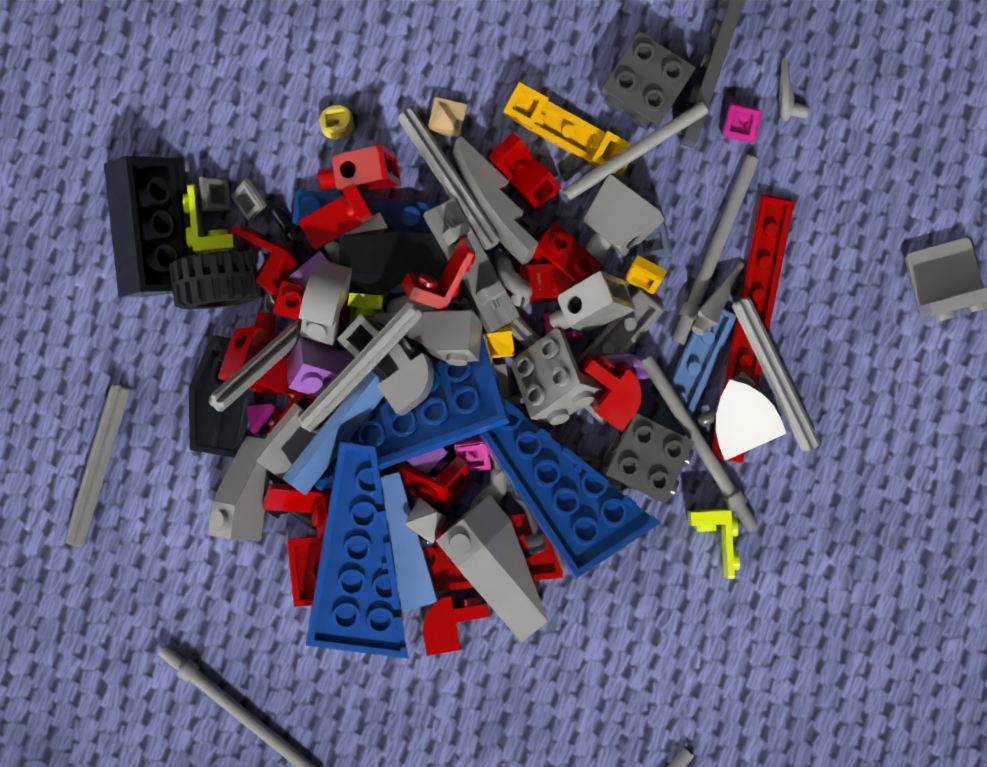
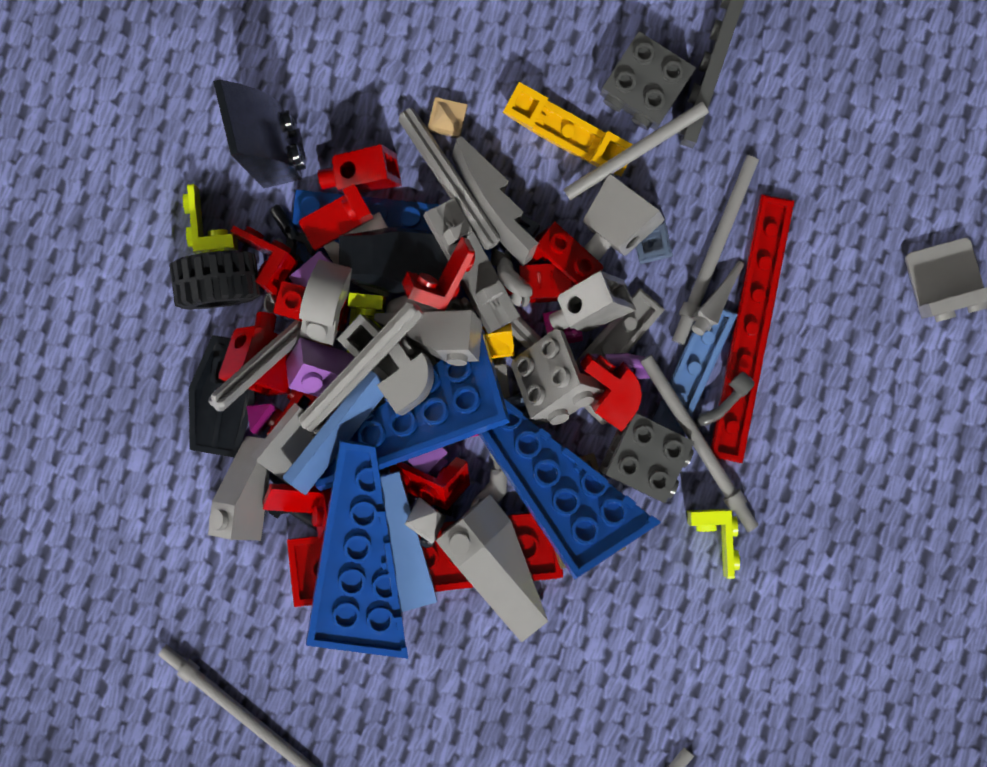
light grey axle [65,384,130,547] -> none
black slope [104,156,194,298] -> none
light grey slope [199,177,231,212] -> none
light grey slope [231,178,267,222] -> none
light yellow tile [319,105,354,140] -> none
red brick [423,593,489,656] -> none
dark pink tile [454,436,491,472] -> none
red brick [488,132,562,212] -> none
dark grey piece [511,484,547,555] -> none
yellow tile [624,255,667,295] -> none
white sticker [716,379,786,461] -> none
dark pink tile [722,103,763,144] -> none
light grey axle [732,297,820,451] -> none
light grey bar [779,58,809,122] -> none
none -> black slope [213,79,306,188]

